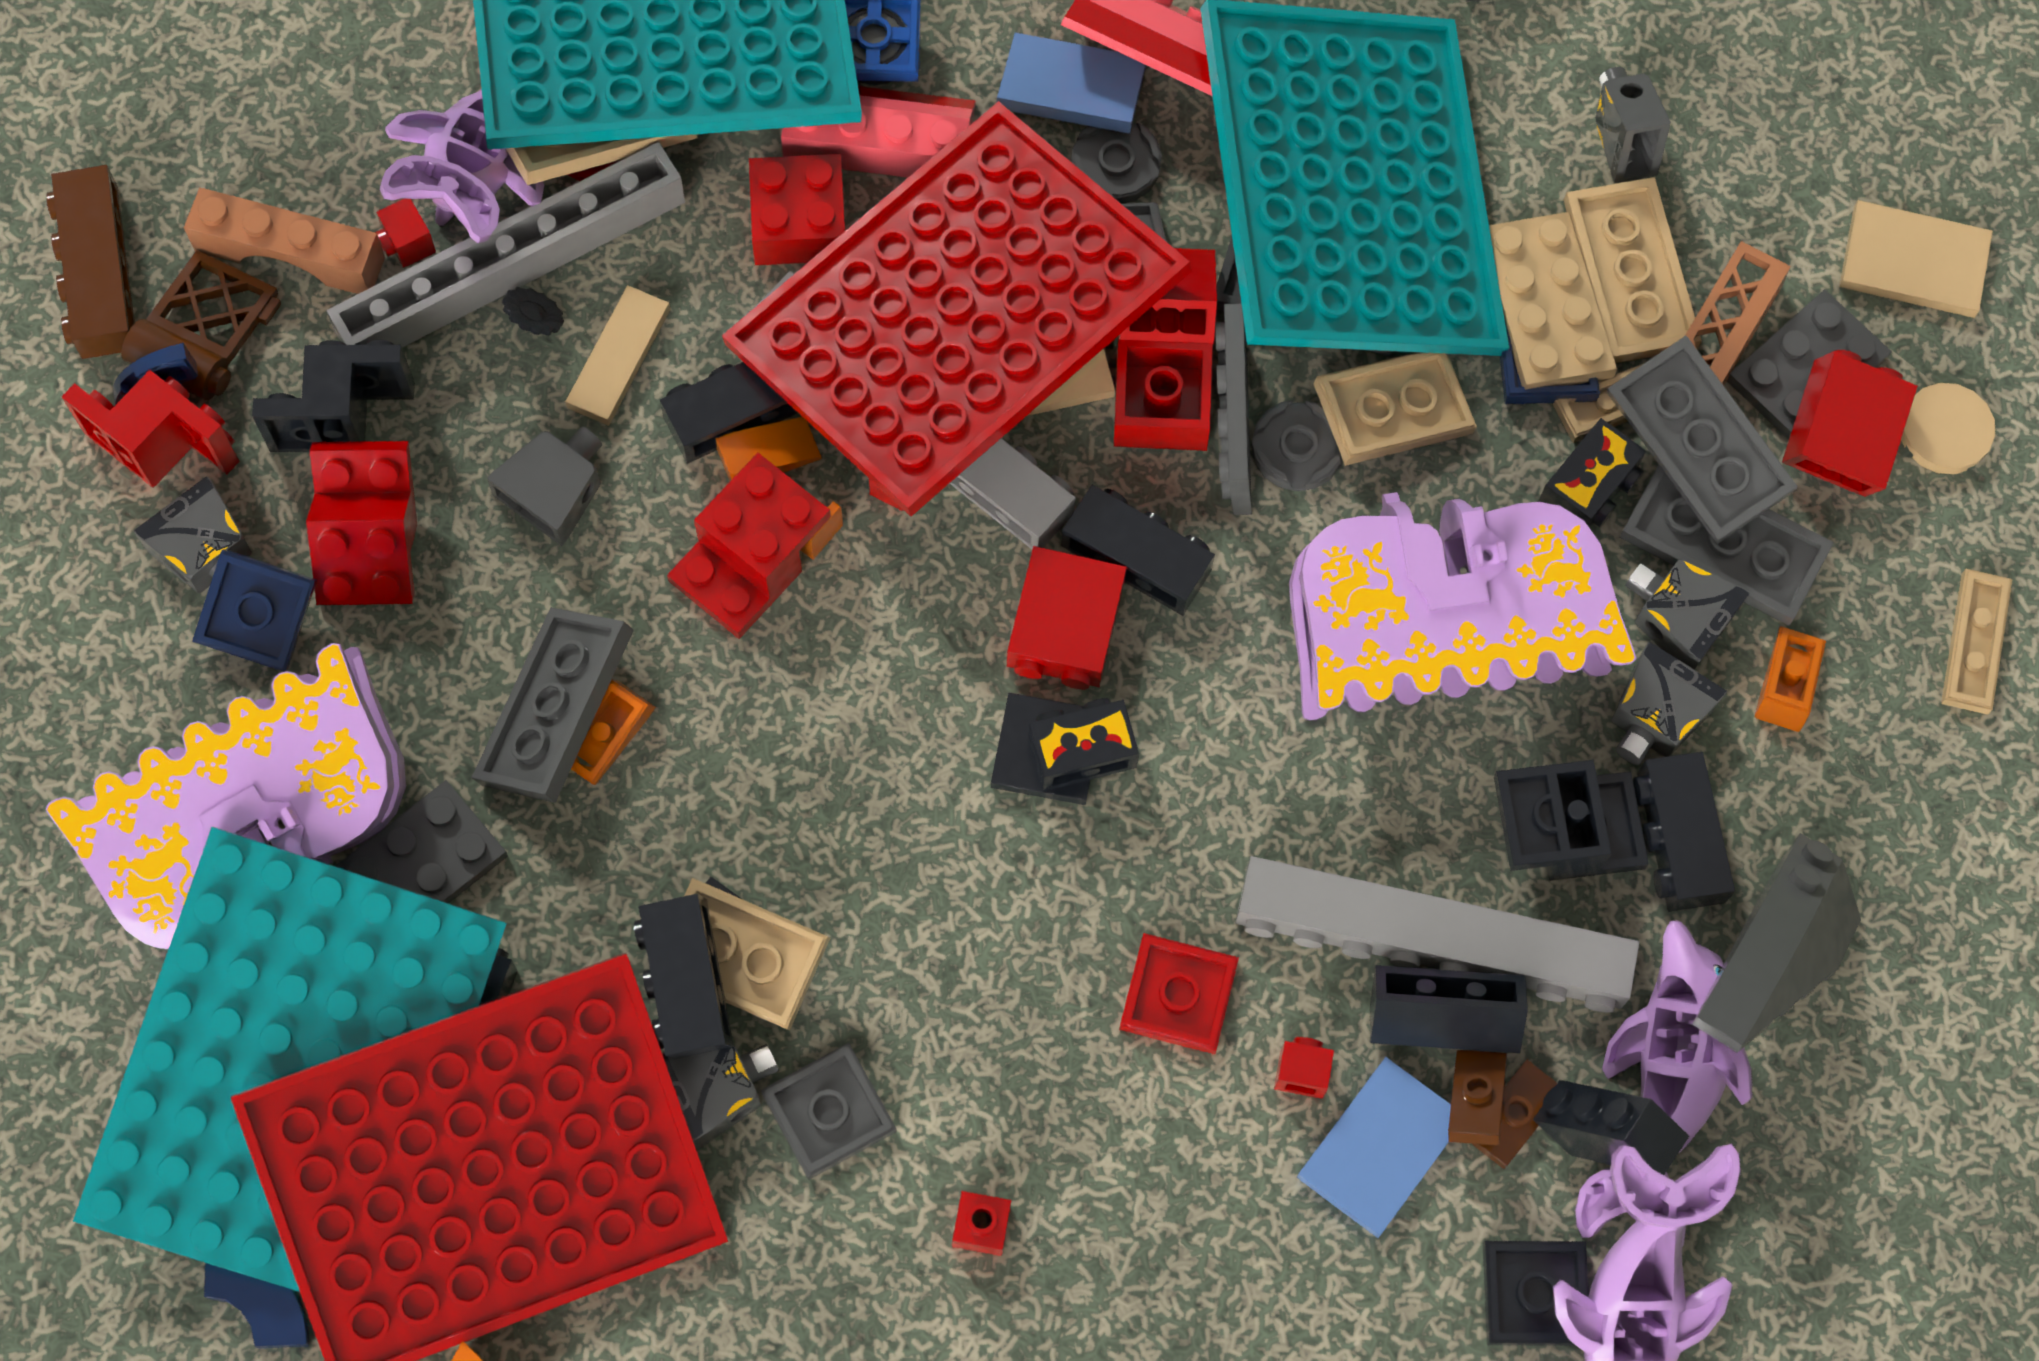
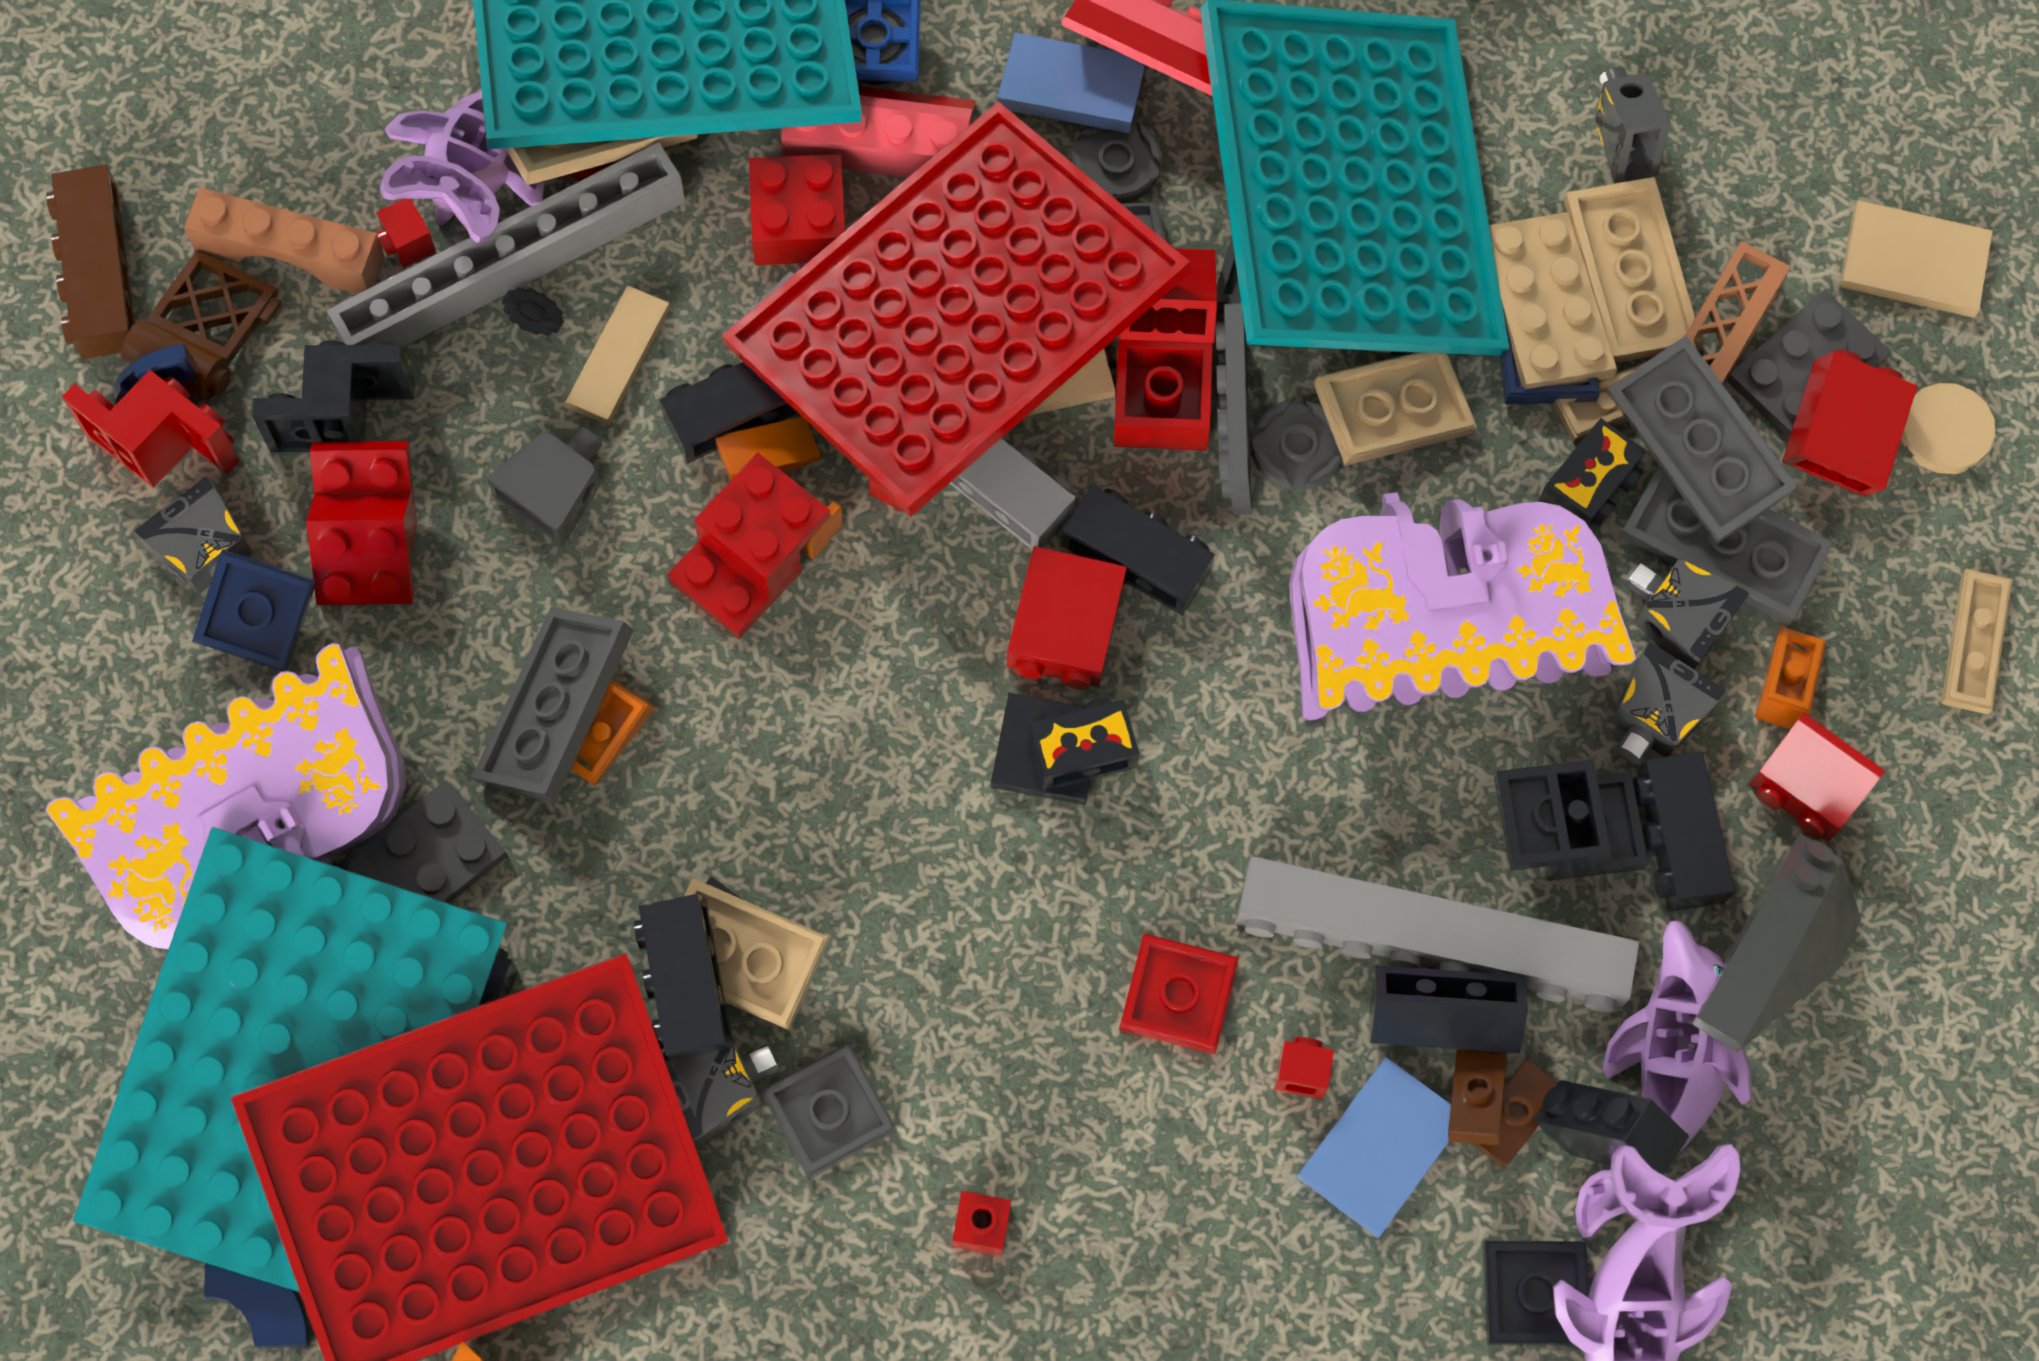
none -> slope [1749,713,1885,842]

